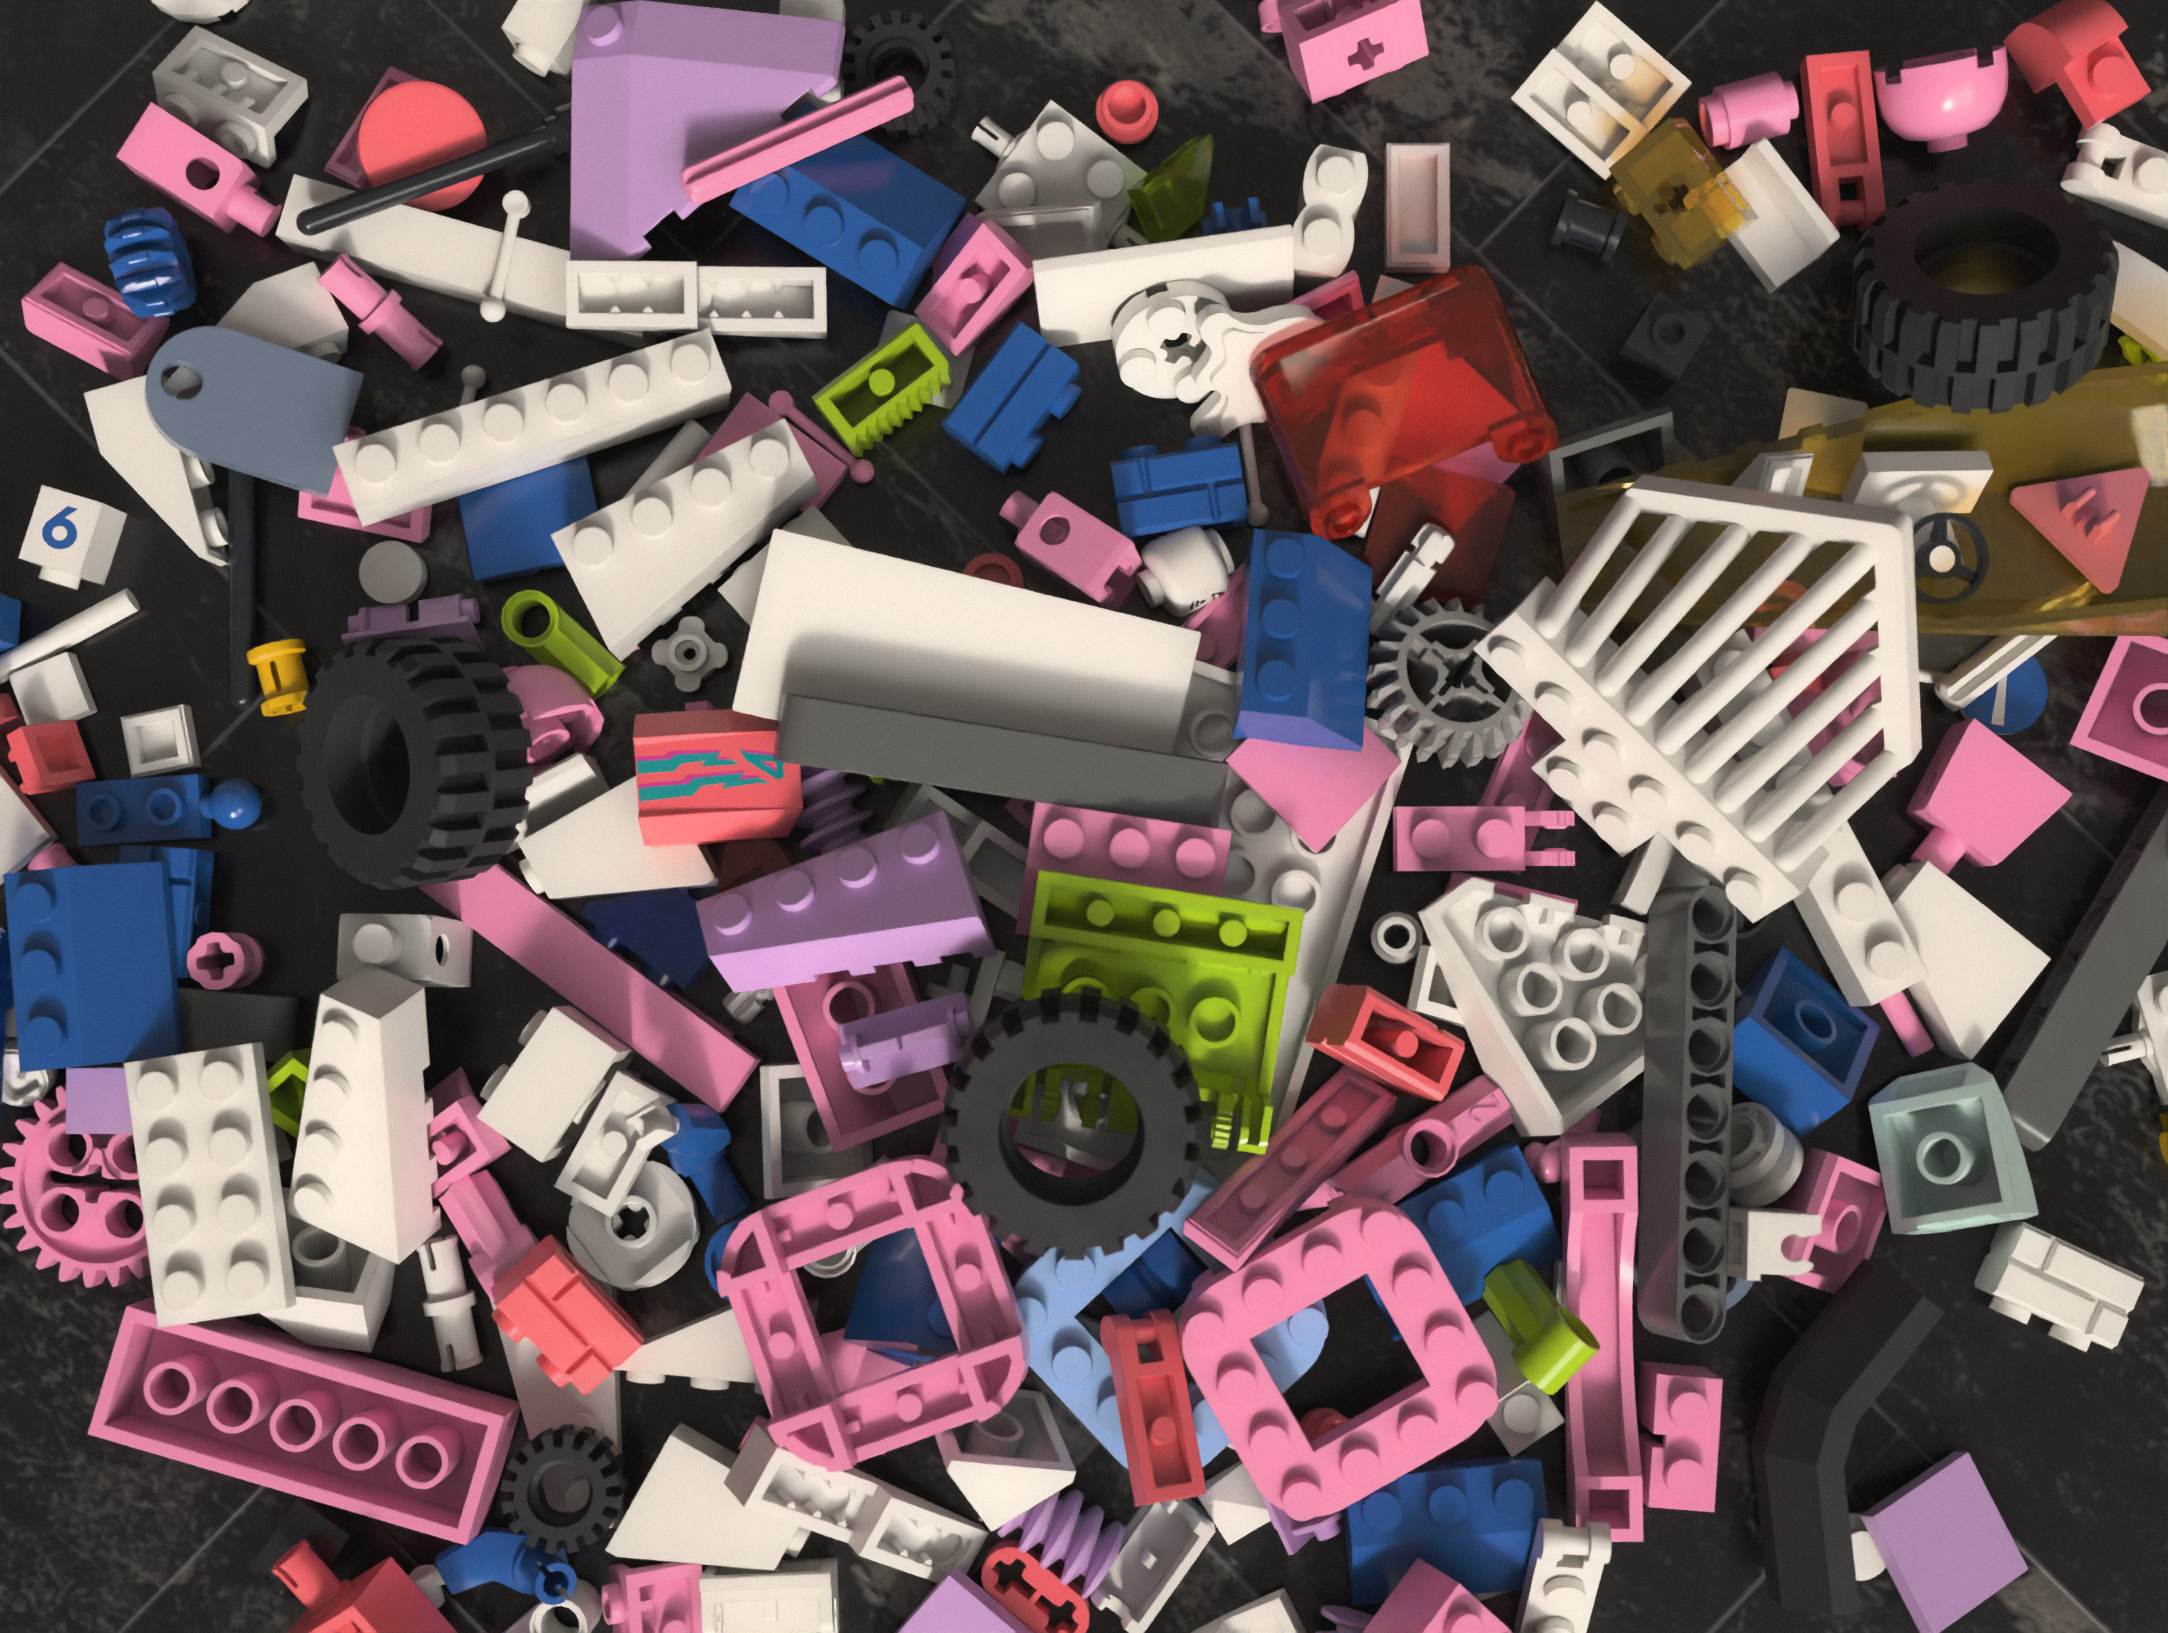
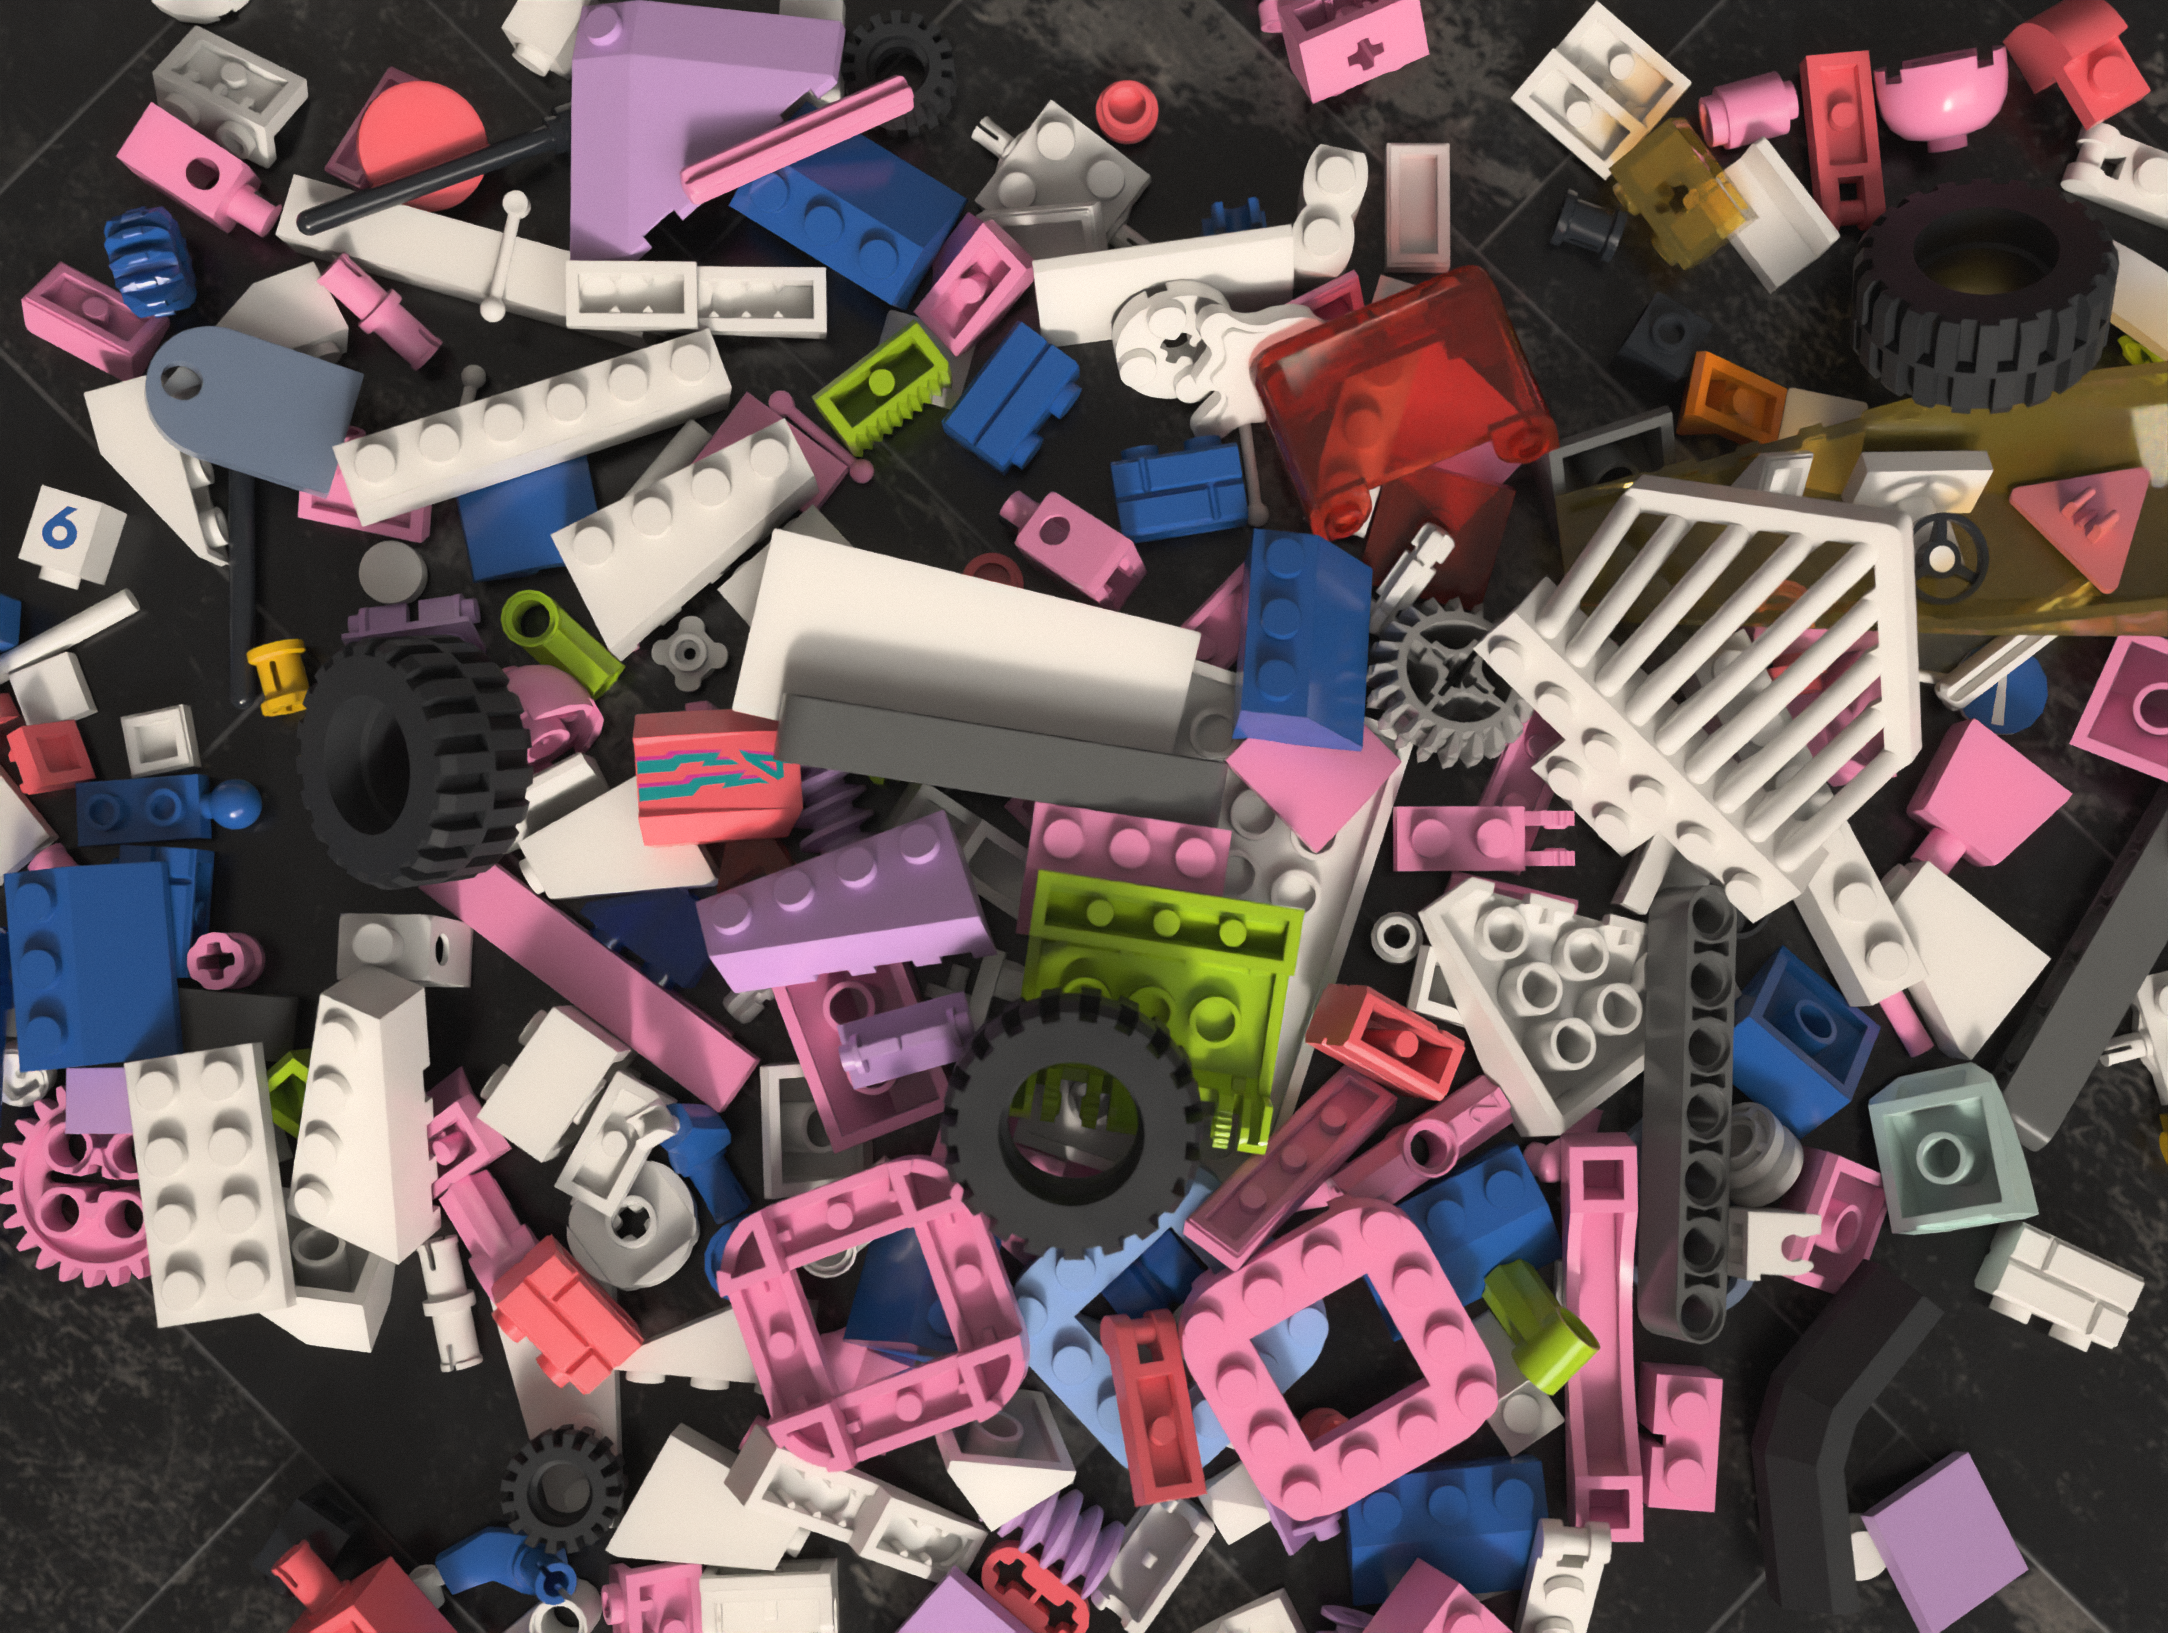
bright pink brick [88,1296,521,1545] -> none
clear neon green tile [1127,134,1214,244] -> none
white head [1135,526,1234,617] -> none
none -> orange slope [1676,351,1788,451]

